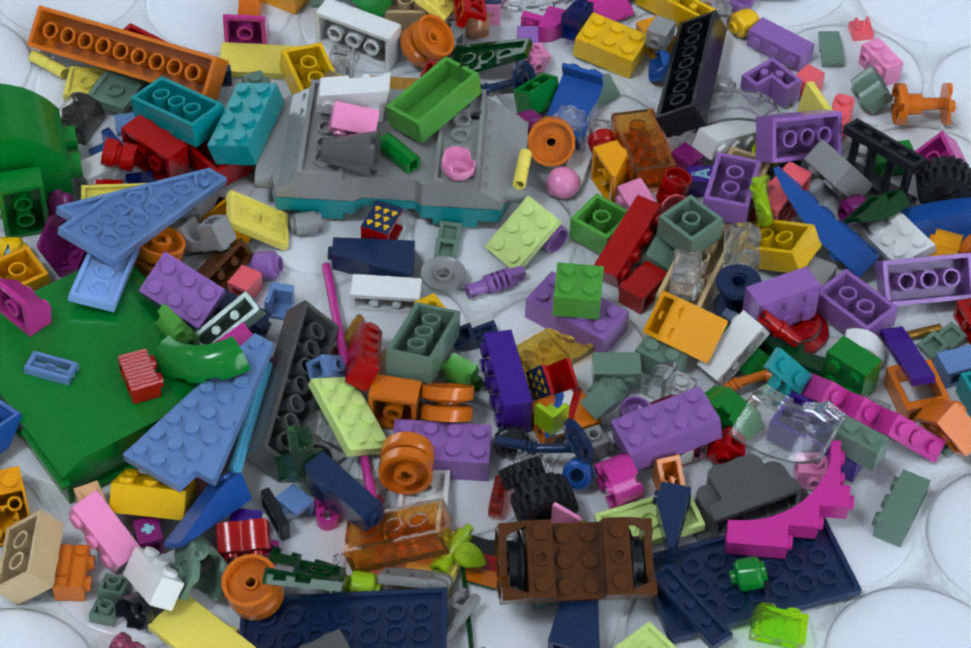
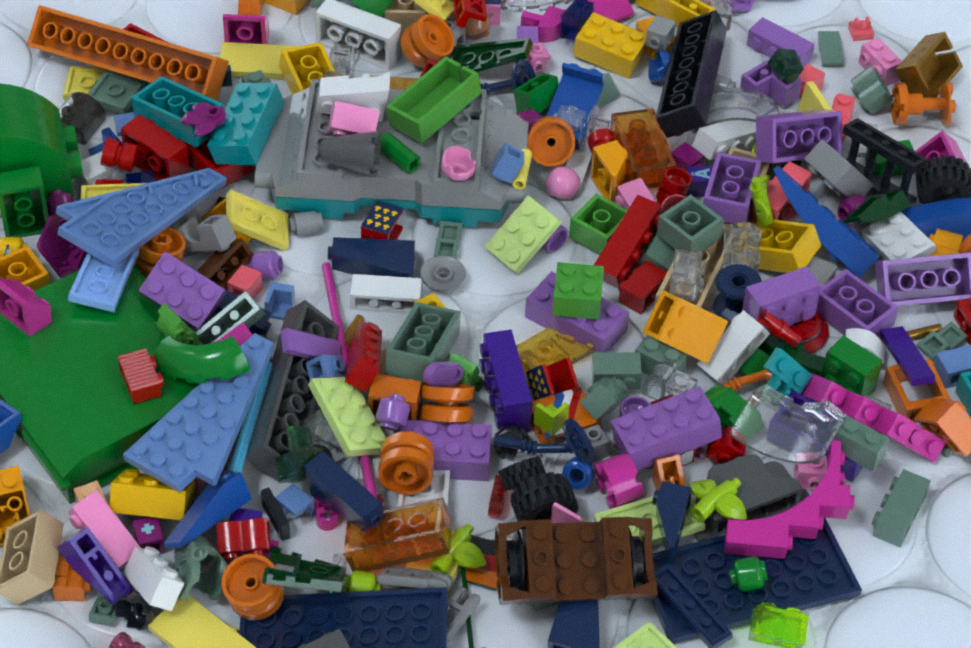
medium blue tile [23,351,79,386] -> none
light yellow piece [29,50,69,79] -> none
dark blue slope [454,320,498,350] -> none
medium lavender hinge [464,265,526,299] -> none
yellow head [728,8,760,38] -> none
none -> dark purple slope [57,527,132,605]
none -> magenta plate [181,103,226,137]
none -> medium lavender tile [280,328,341,360]
none -> medium lavender head [375,393,410,431]
none -> medium lavender tile [423,361,463,387]
none -> medium blue brick [491,142,524,184]
none -> lime plant [690,478,747,522]
none -> brick [768,49,804,83]
none -> pearl gold piece [895,32,963,98]

